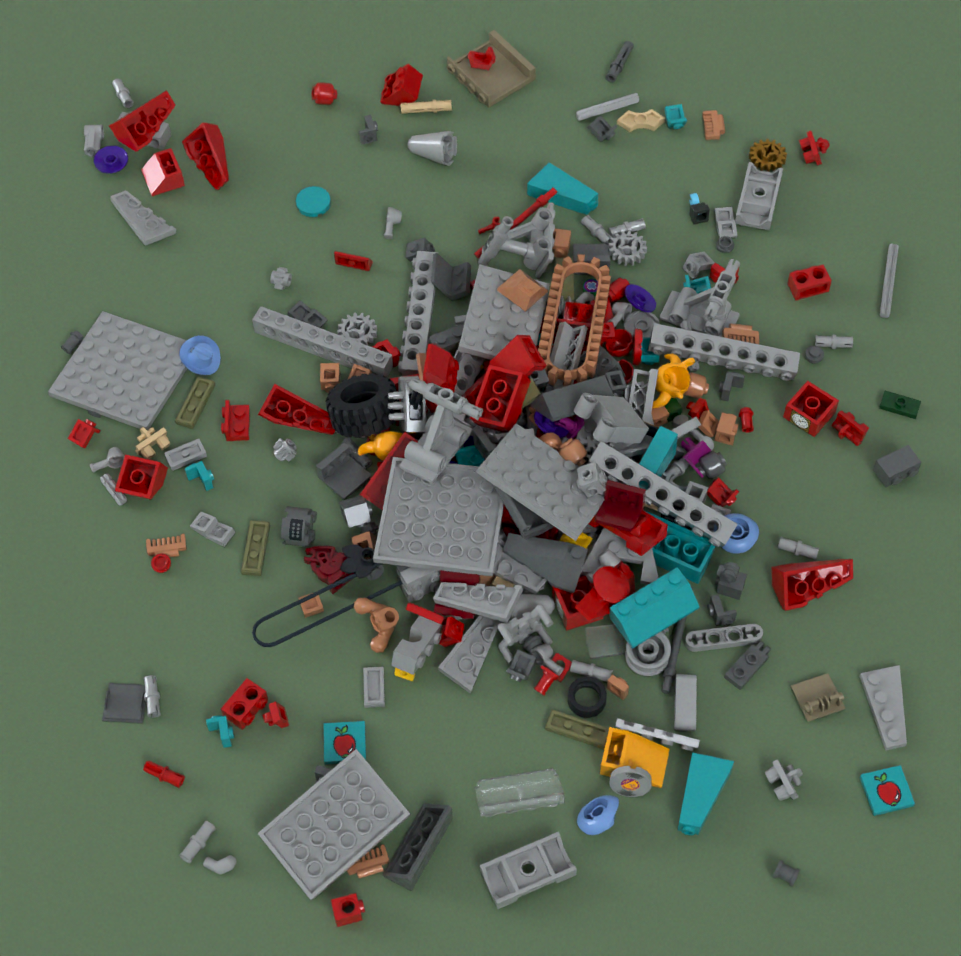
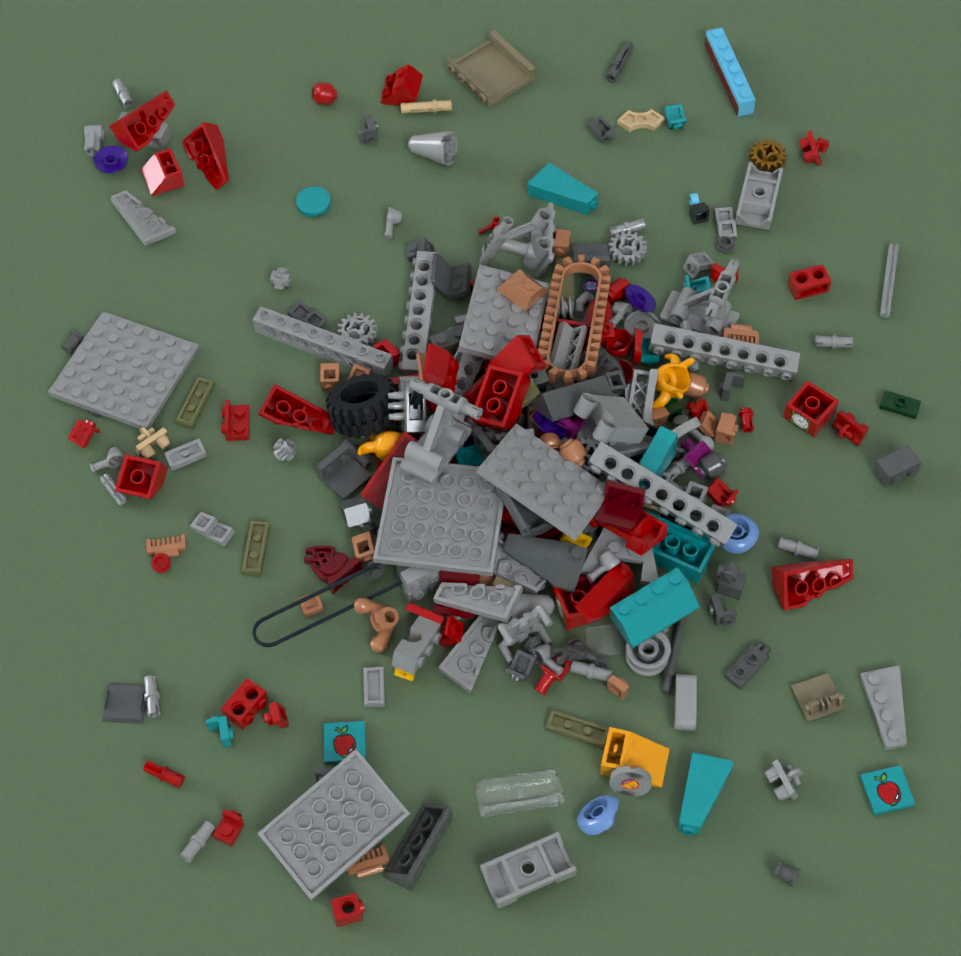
medium blue hat [179,336,220,375] -> none
teal bracket [185,461,214,491] -> none
light grey arm [203,855,236,874] -> none
dark grey brick [281,506,317,547] -> none
red slope [334,251,373,271] -> none
black plate [340,545,375,579] -> none
red bracket [468,47,496,70] -> none
red bar [474,188,557,259] -> none
red brick [563,302,594,323] -> none
black tyre [568,676,607,718] -> none
light grey axle [576,93,639,121] -> none
light grey brick [576,461,607,497] -> none
light grey pin [581,215,613,245] -> none
red dish [593,566,630,604] -> none
light grey wing [615,718,700,751] -> none
light grey beam [685,624,763,652] -> none
nougat piece [702,110,725,140] -> none
dark grey plate [805,346,824,364] -> none
none -> red bracket [213,809,245,847]
none -> dark grey piece [551,638,609,669]
none -> medium azure brick [705,28,756,117]

